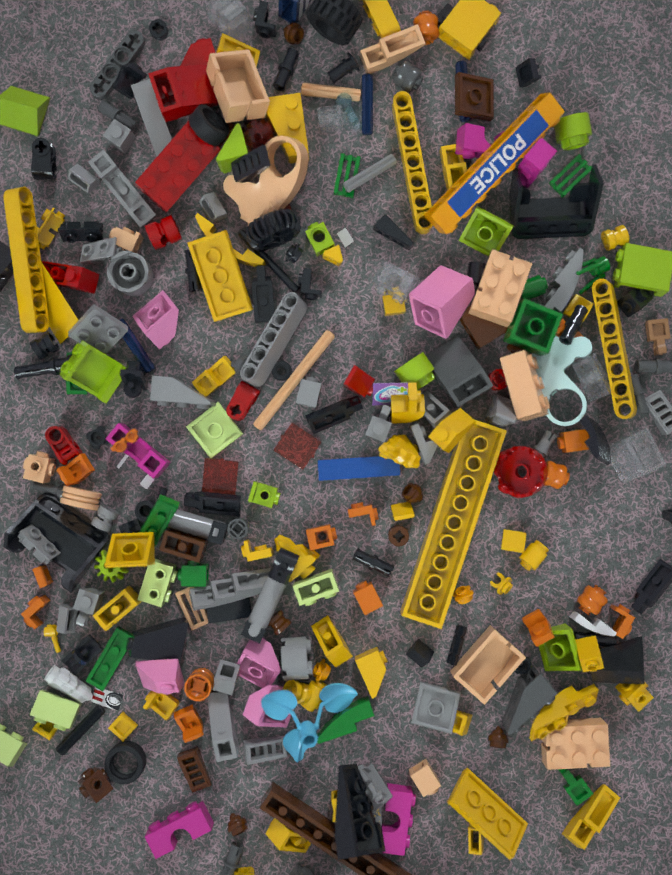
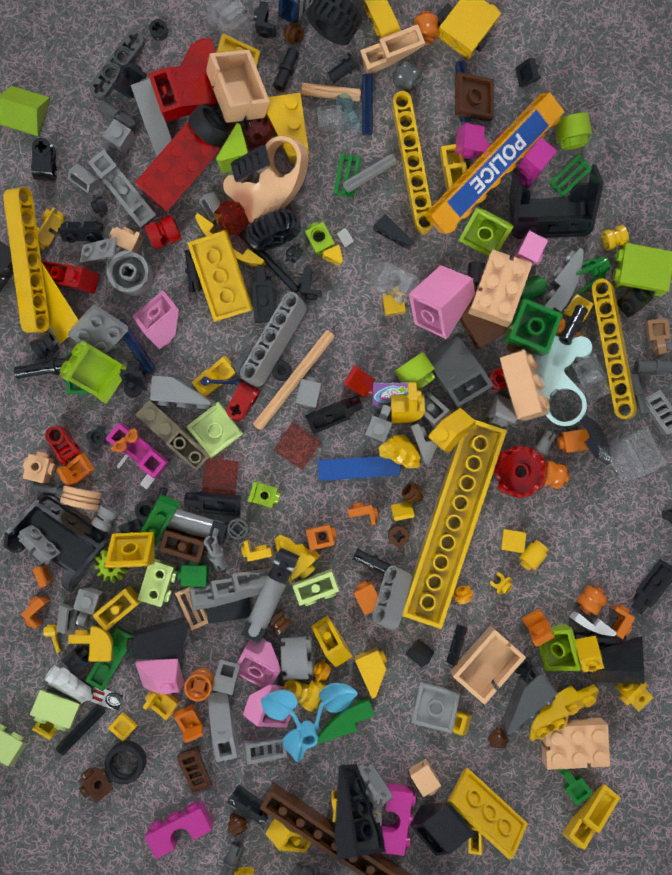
none -> yellow brick [68,625,114,661]
none -> black plate [90,194,108,218]
none -> dark tan slope [135,400,210,471]
none -> dark blue hinge [201,377,242,386]
none -> light grey pin [204,535,227,571]
none -> clear red brick [213,200,250,236]
none -> black hinge [227,785,268,825]
none -> light grey beam [373,565,412,630]
none -> black slope [410,802,474,856]
none -> bright pink brick [512,231,548,268]

